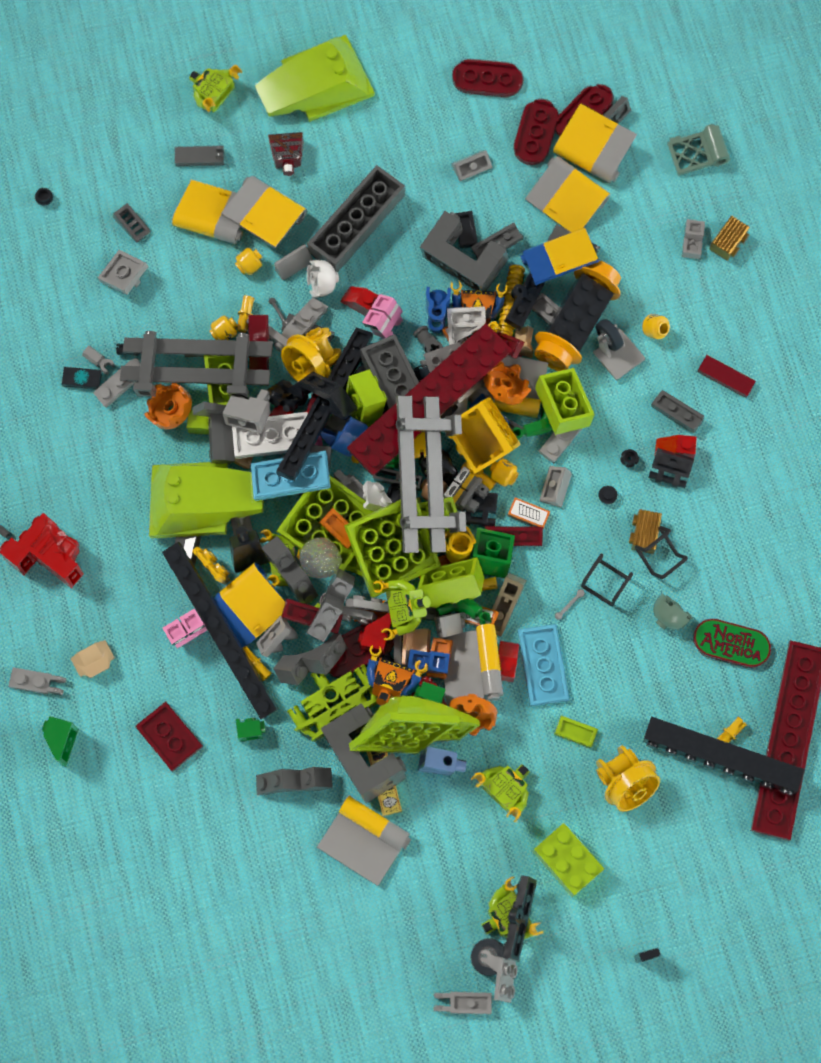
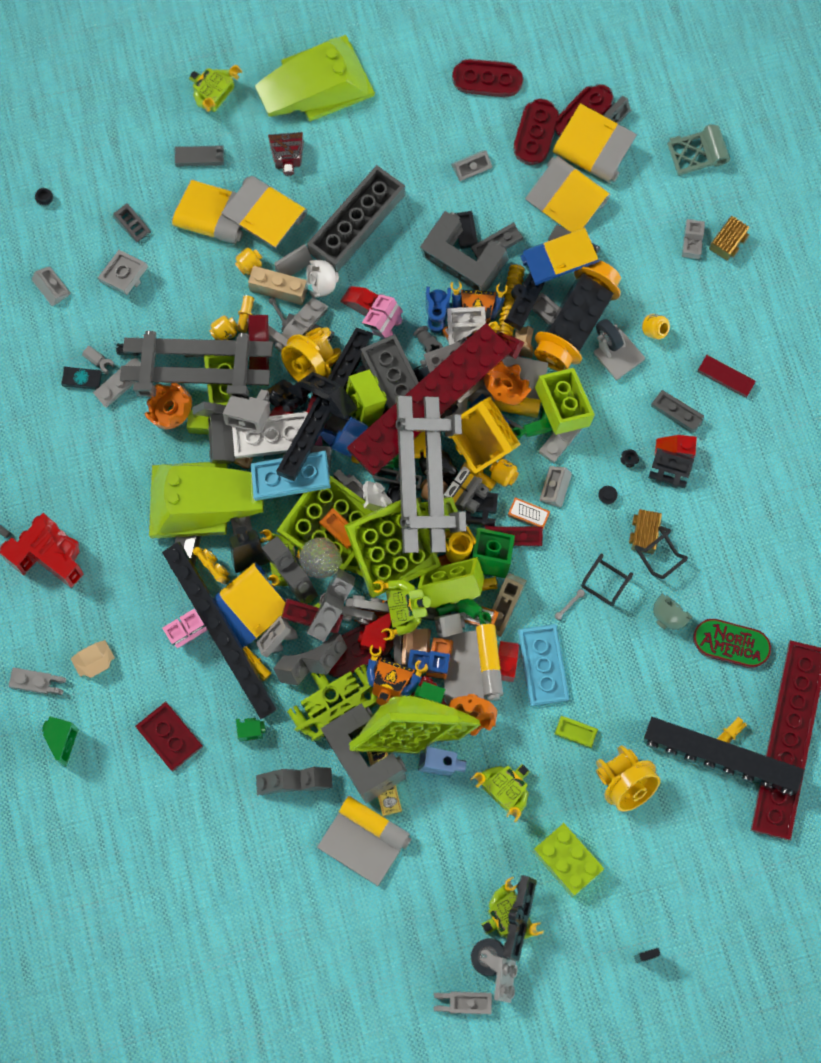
none -> light grey slope [32,266,71,306]
none -> tan brick [248,266,308,305]

